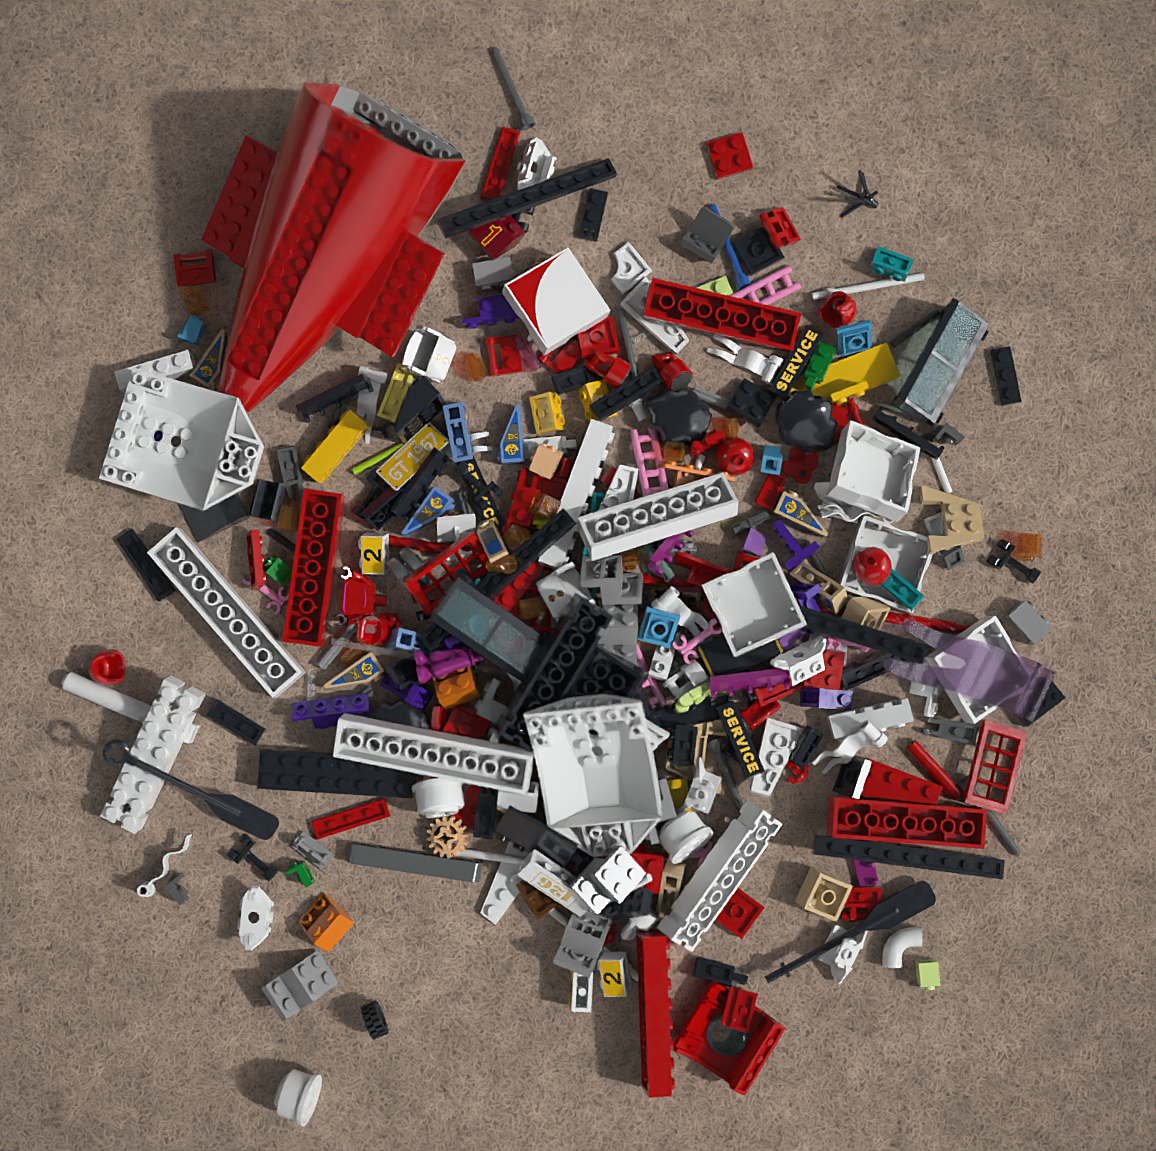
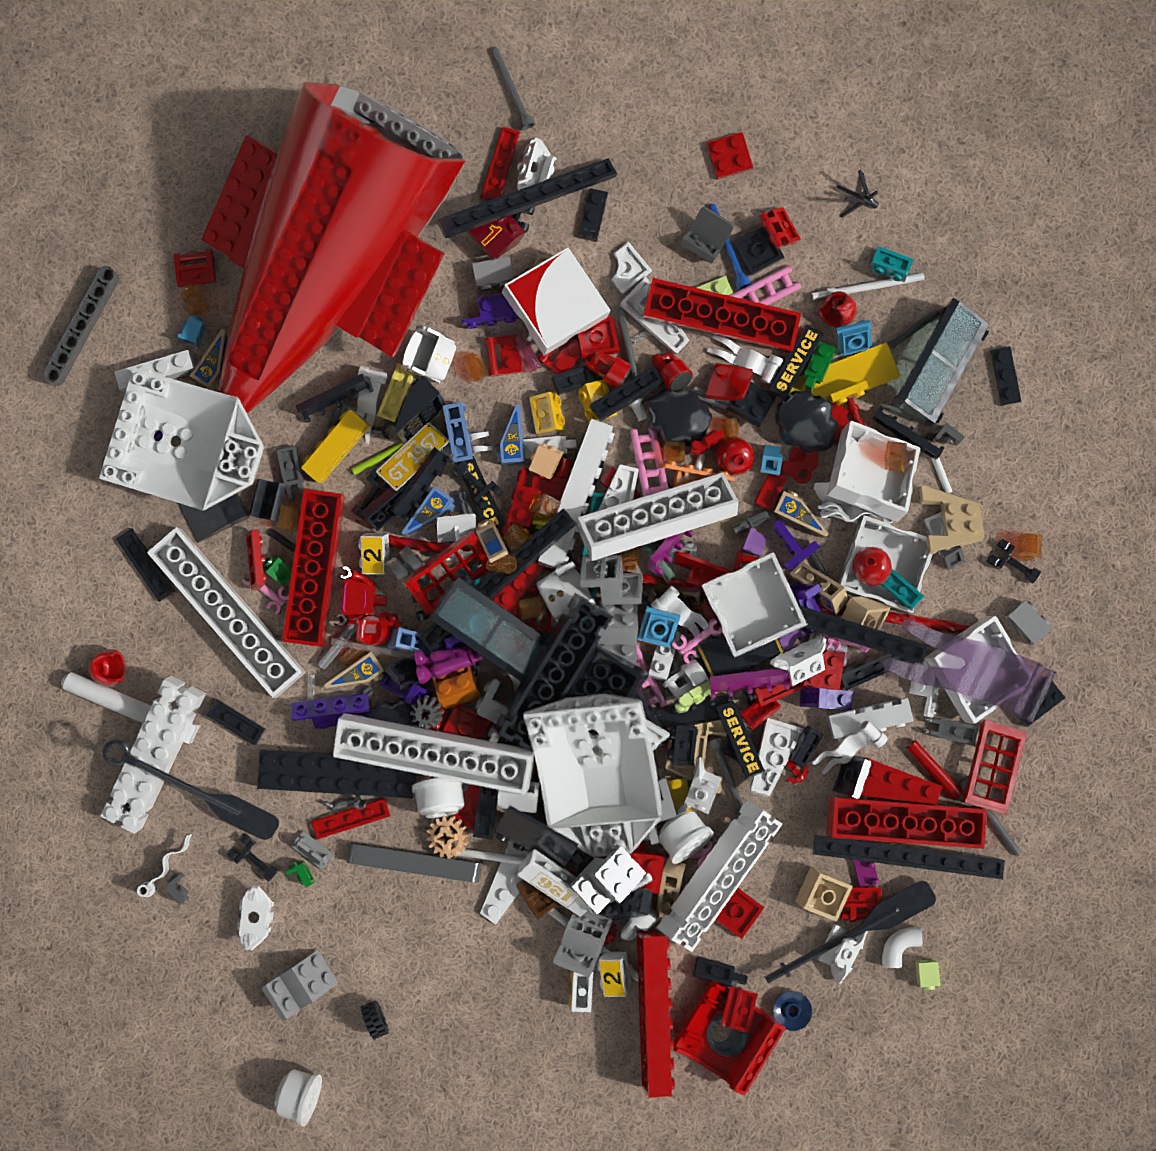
orange slope [298,892,354,952] -> none
none -> dark grey beam [43,266,119,386]
none -> dark grey piece [324,795,367,811]
none -> dark grey gear [410,695,444,729]
none -> red plate [706,363,753,401]
none -> dark blue dish [773,991,813,1031]
none -> clear orange brick [884,441,908,472]

